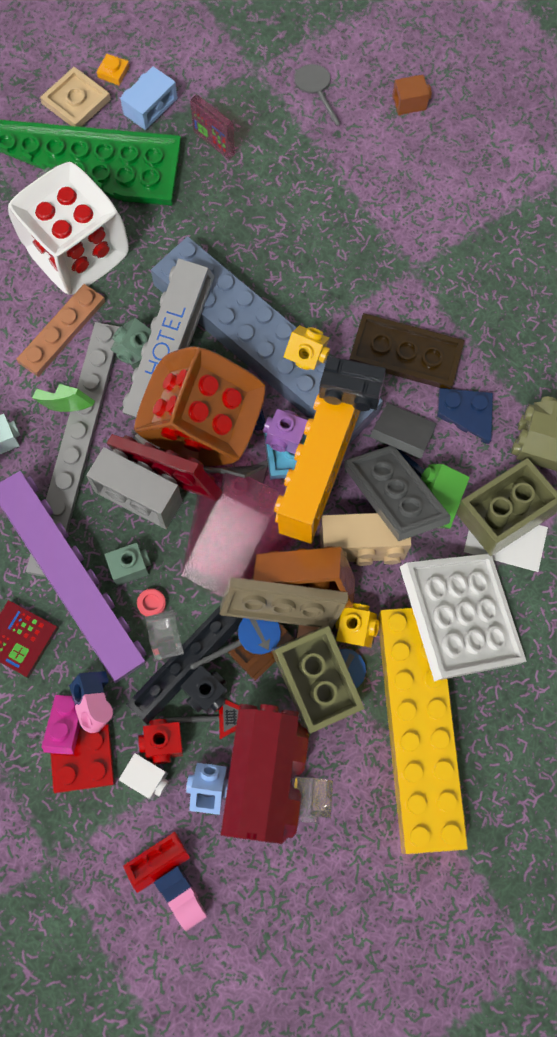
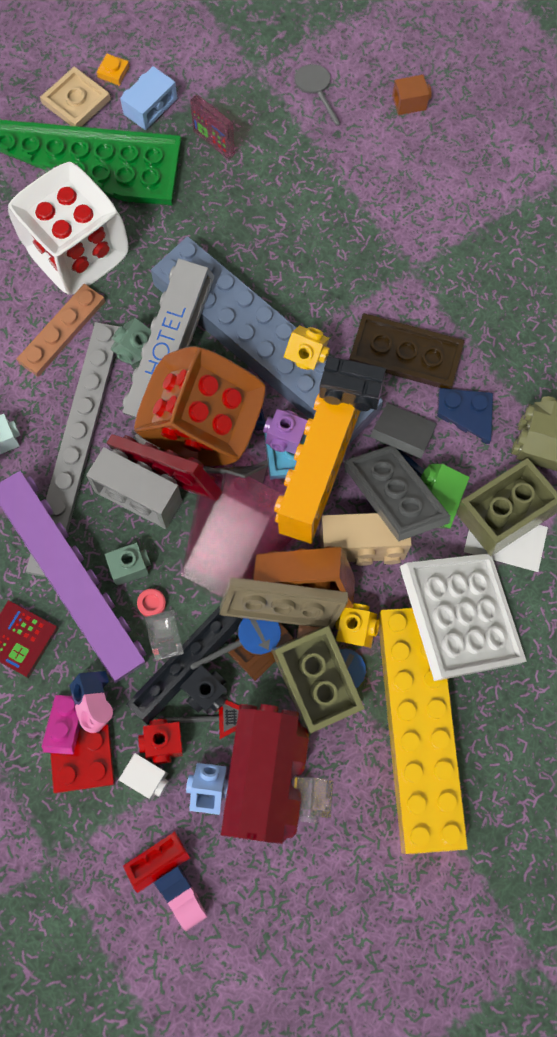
bright green slope [32,384,95,412] -> none

